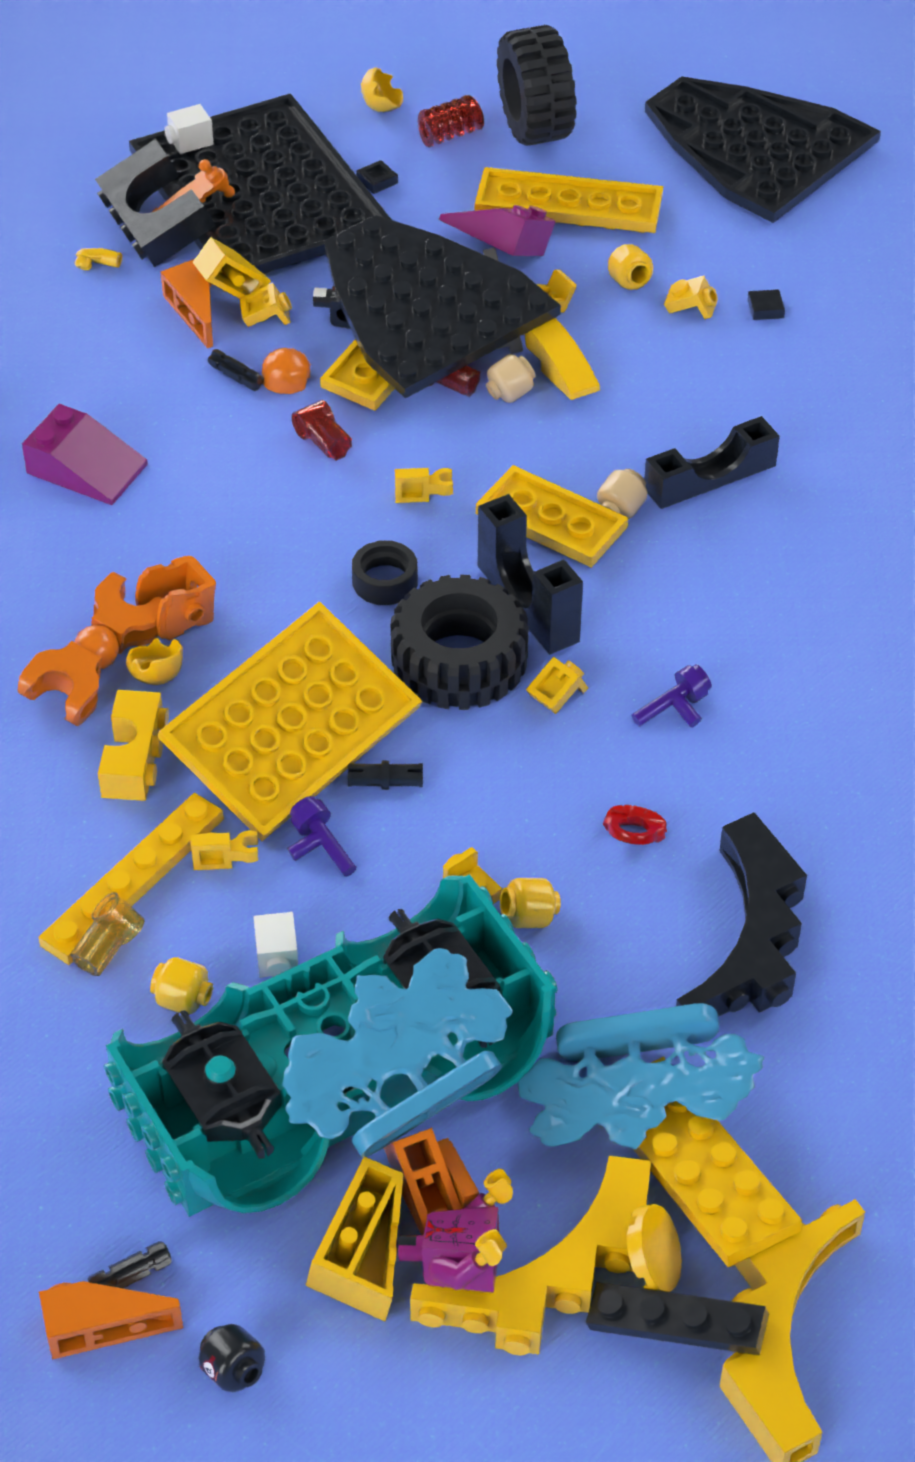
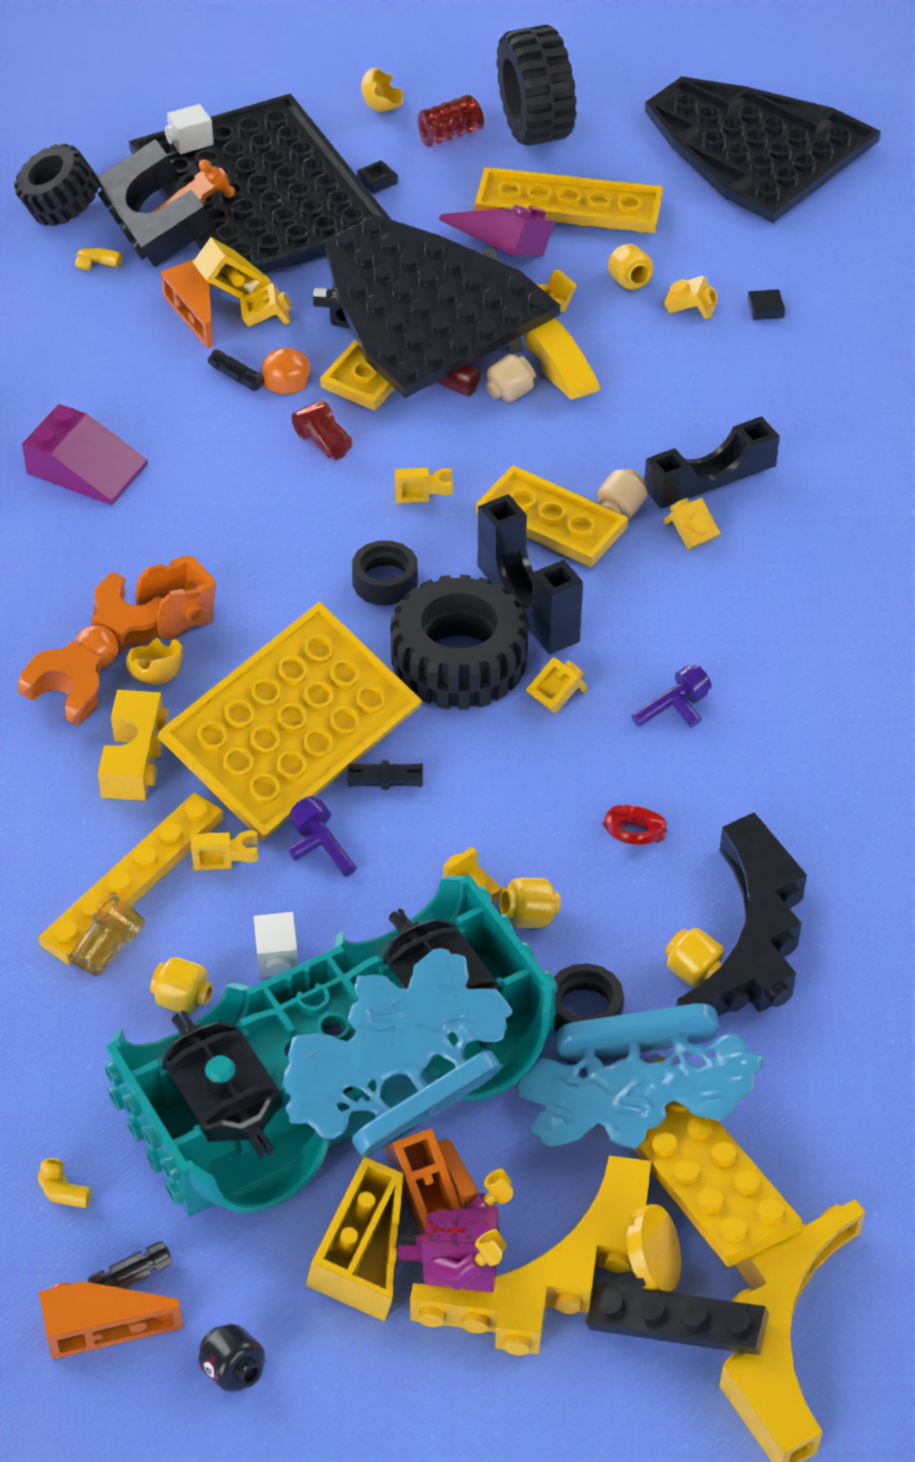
none -> black tyre [14,143,99,226]
none -> yellow arm [38,1158,92,1208]
none -> black tyre [554,963,624,1032]
none -> yellow bracket [663,497,721,550]
none -> yellow head [665,928,724,987]

